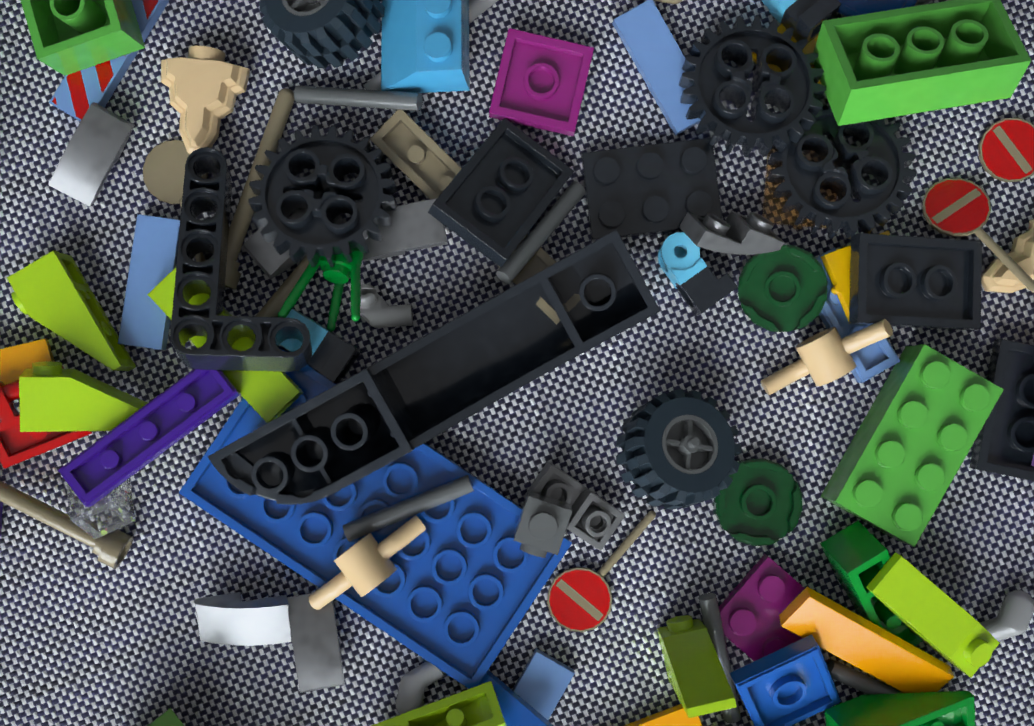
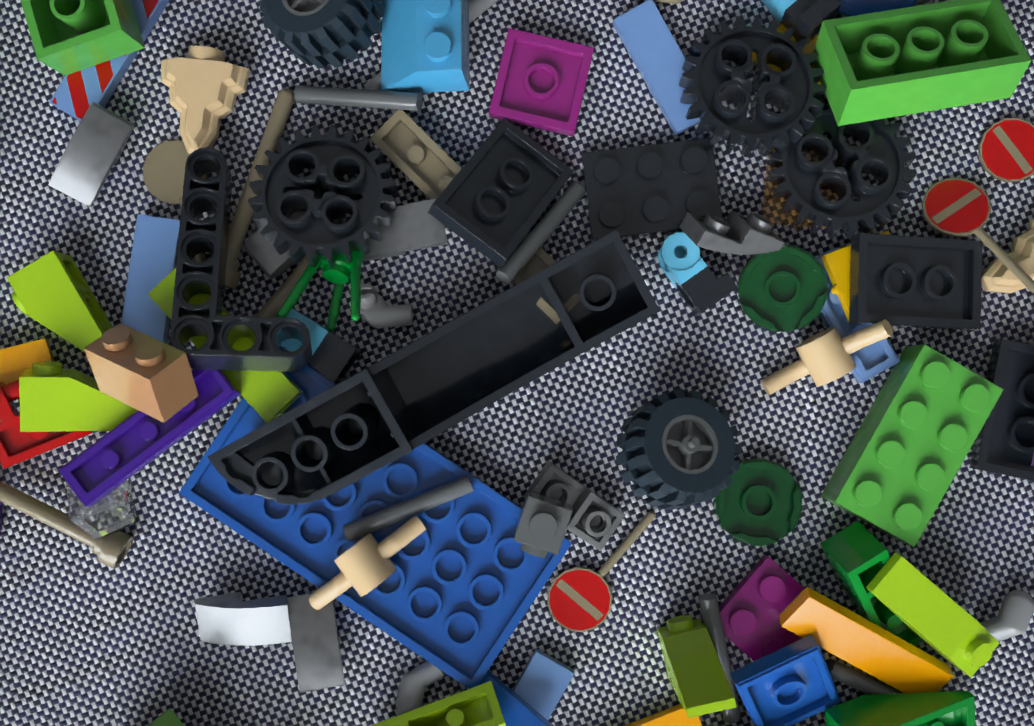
none -> medium nougat brick [84,323,199,423]

